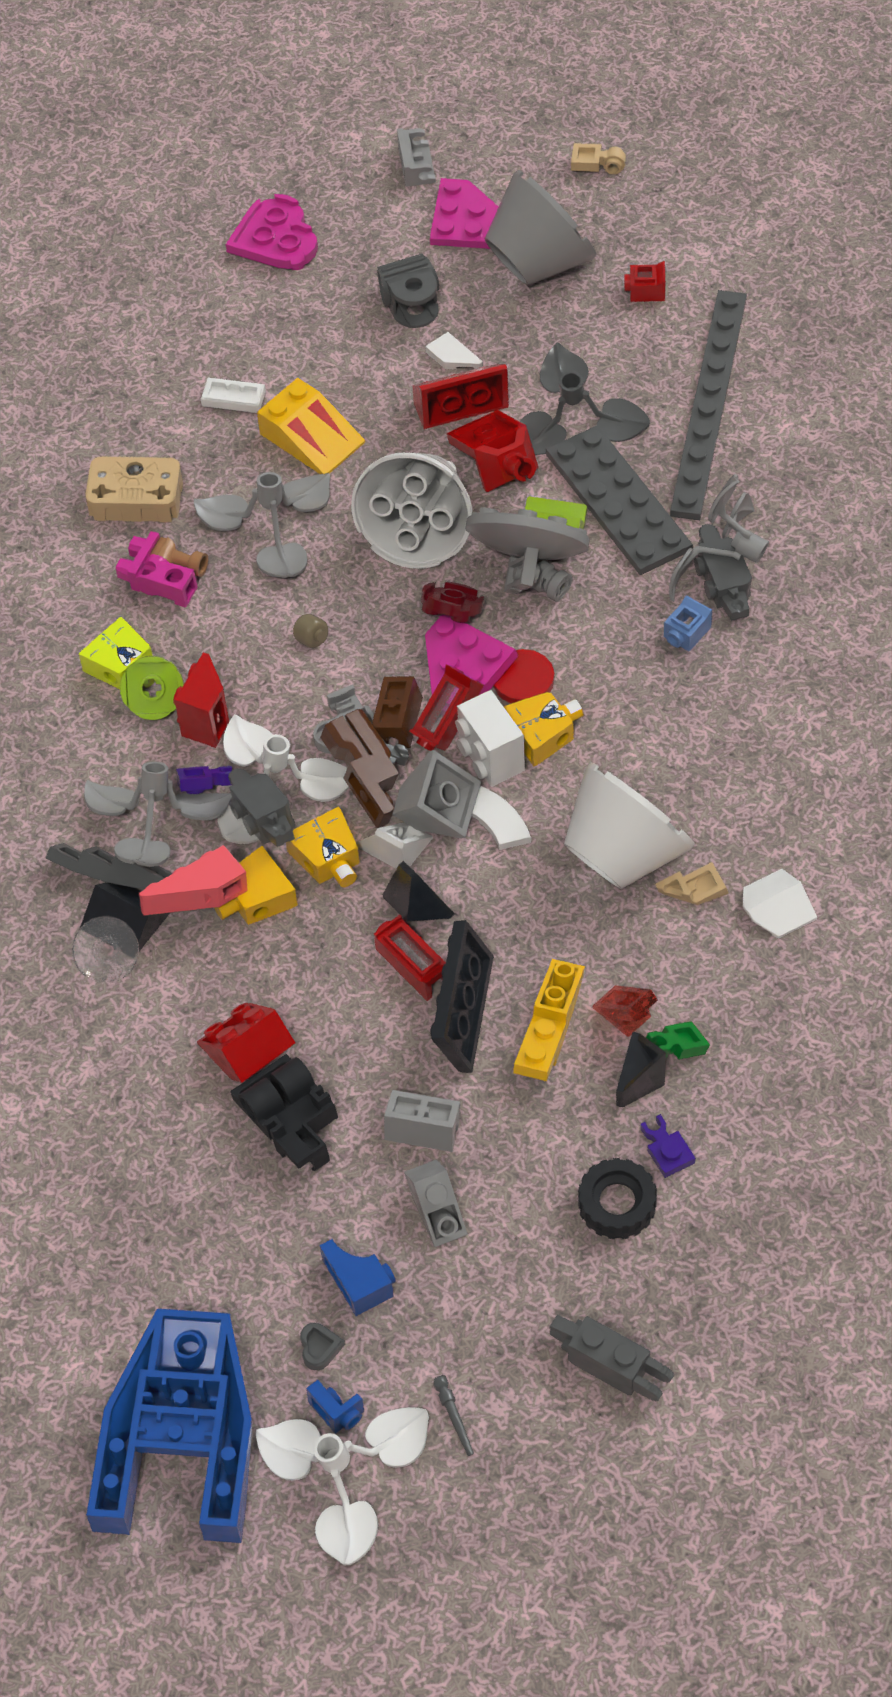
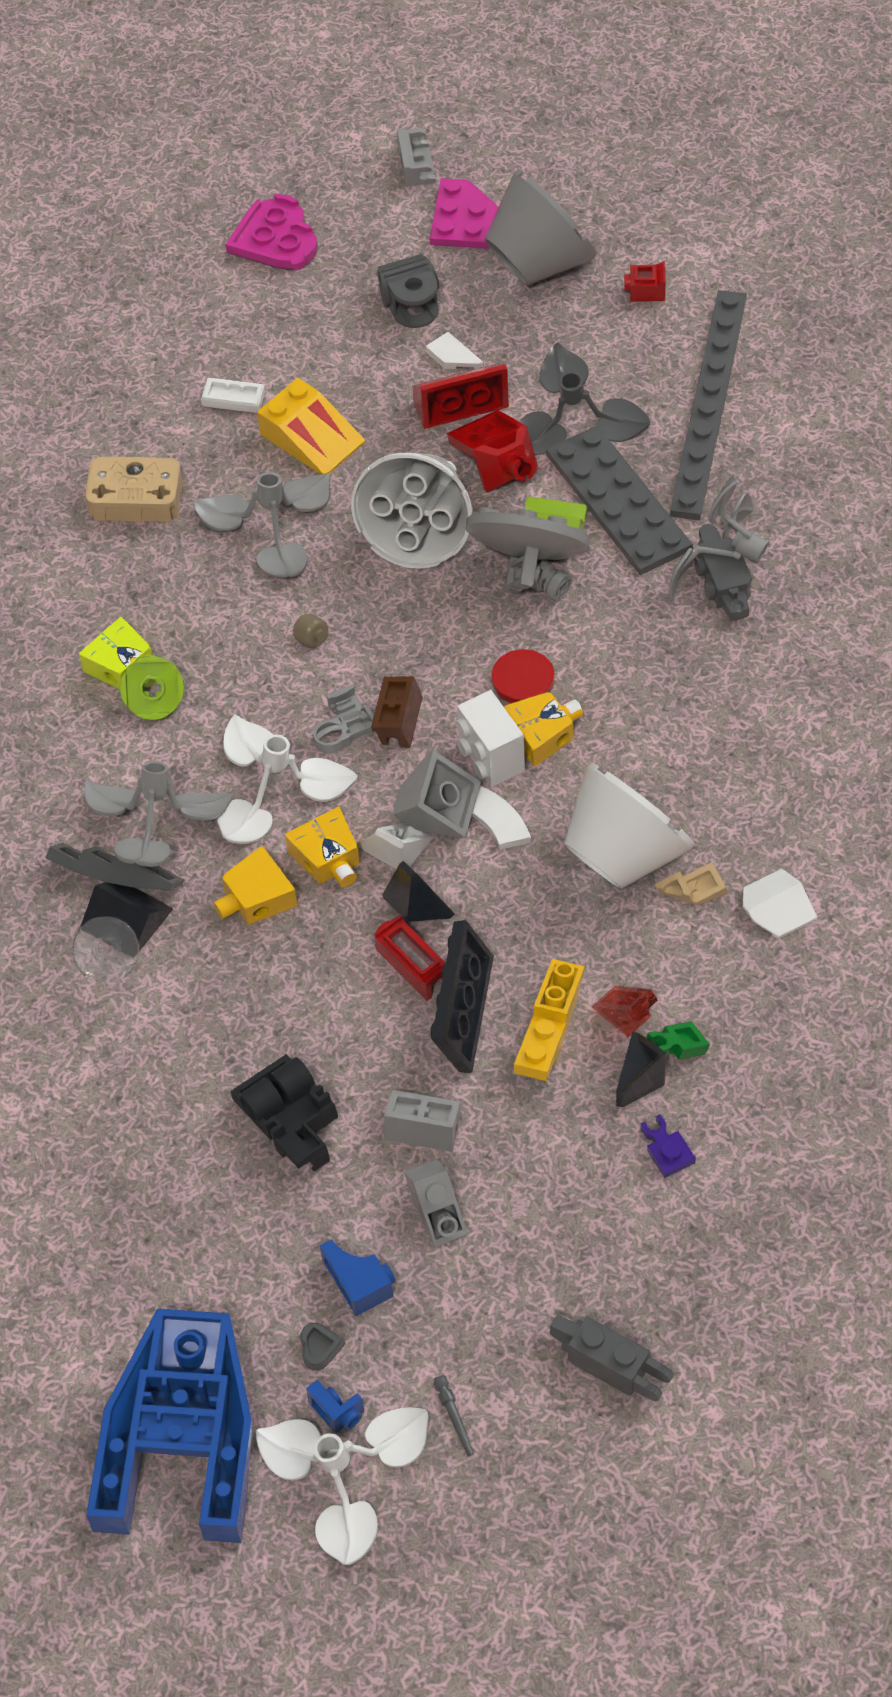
dark pink hips [115,531,208,608] -> none
coral slope [139,845,247,915] -> none
red slope [173,652,229,748] -> none
dark purple plate [176,766,232,794] -> none
red slope [197,1003,295,1083] -> none
dark grey hinge [228,768,295,847] -> none
reddish brown plate [320,709,409,828] -> none
red window [409,664,484,751] -> none
dark red plate [421,582,484,623] -> none
dark pink plate [425,614,518,716] -> none
tan plate [571,143,626,174] -> none
black tyre [578,1158,657,1240] -> none
medium blue window [664,595,712,651] -> none

